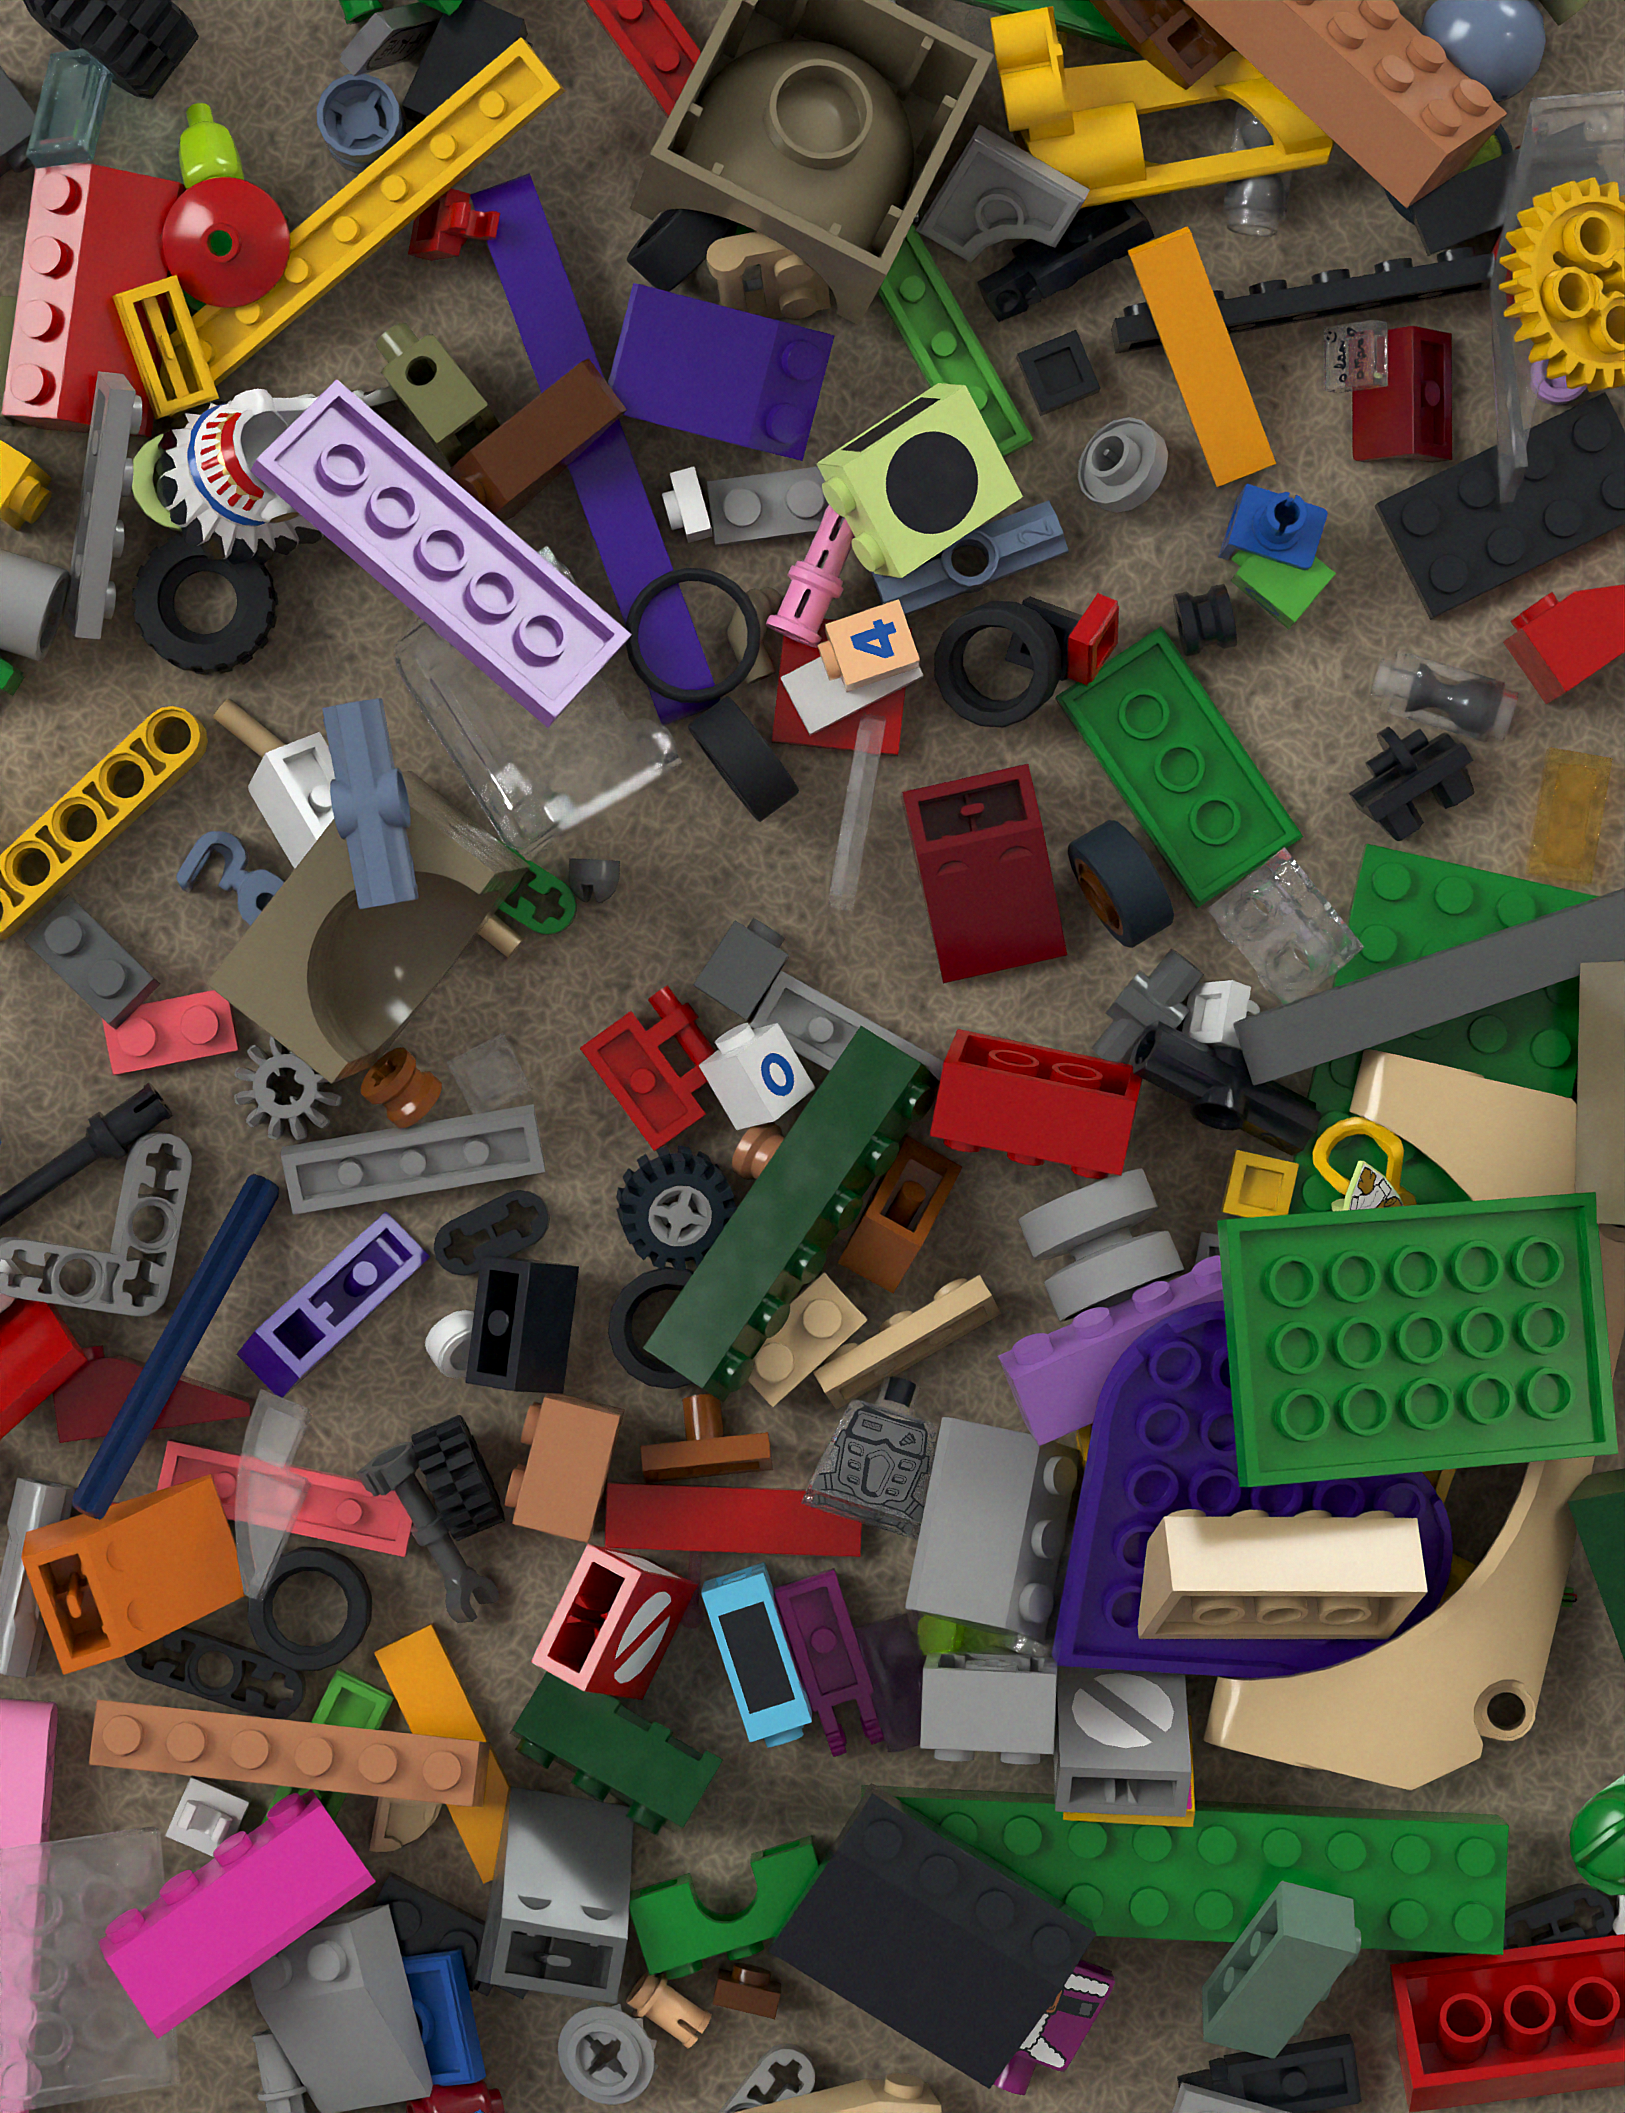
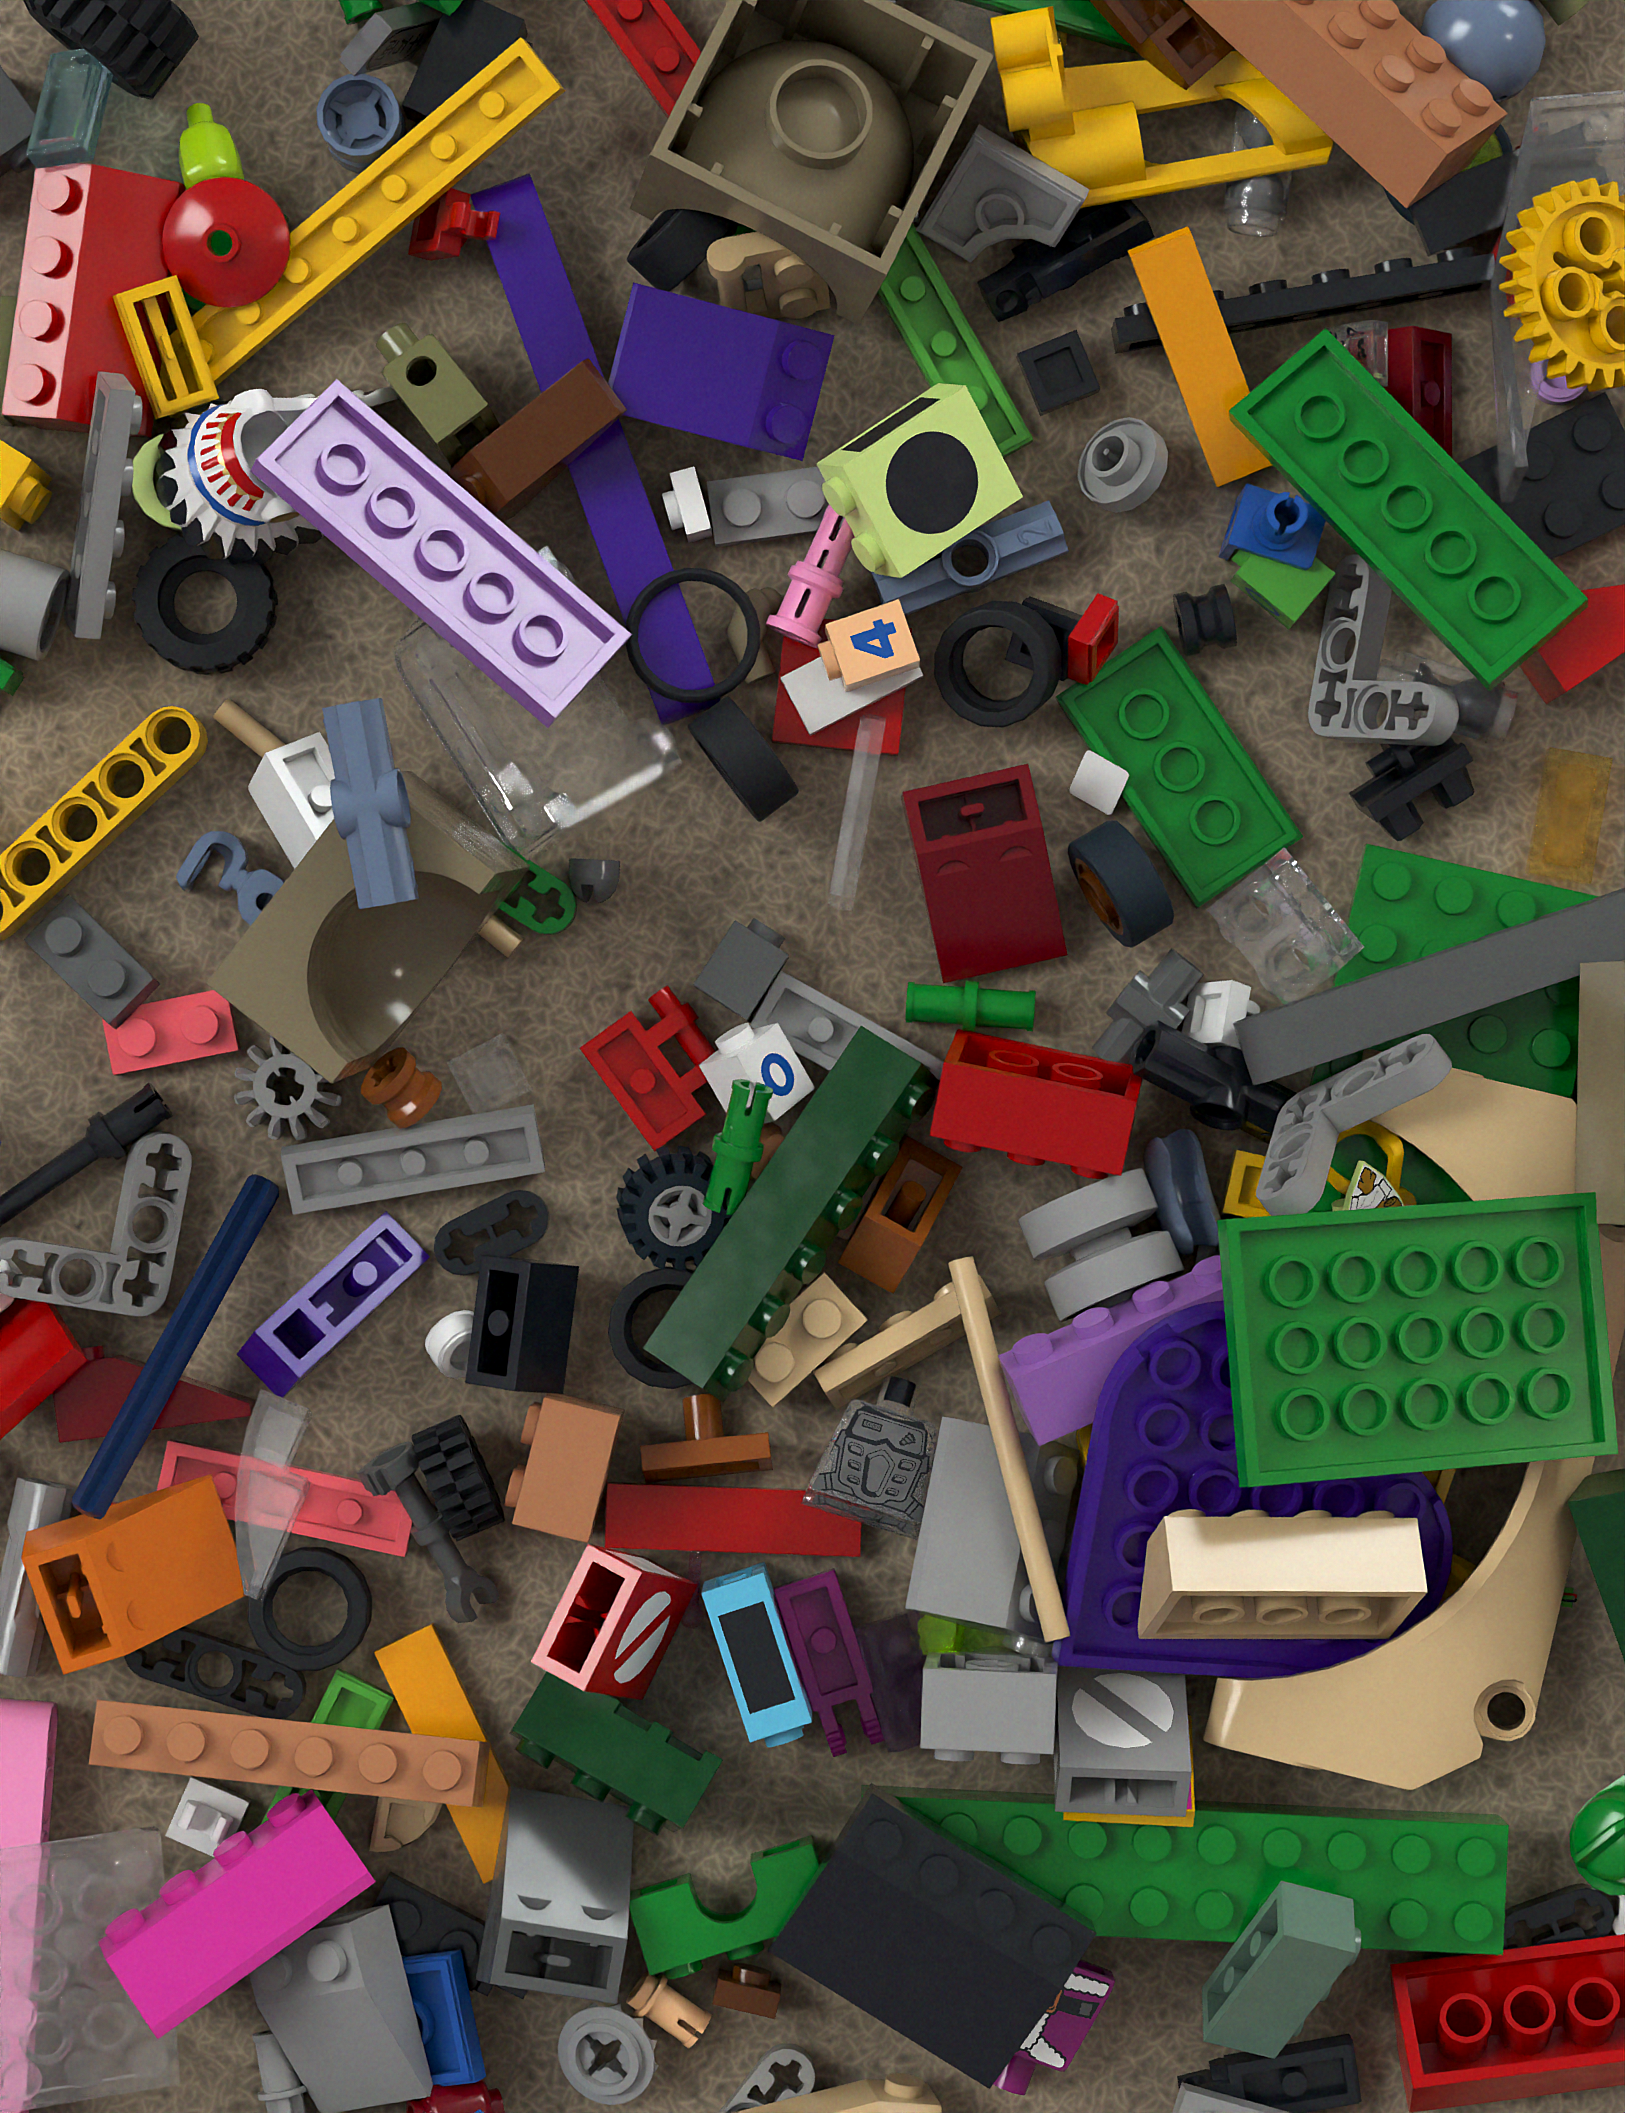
none -> green pin [702,1079,774,1215]
none -> green pin [905,981,1036,1032]
none -> tan piece [948,1256,1070,1643]
none -> white sticker [1069,750,1129,815]
none -> sand blue piece [1143,1129,1221,1255]
none -> green plate [1229,328,1588,692]
none -> light grey beam [1256,1034,1452,1216]
none -> light grey beam [1308,554,1459,746]

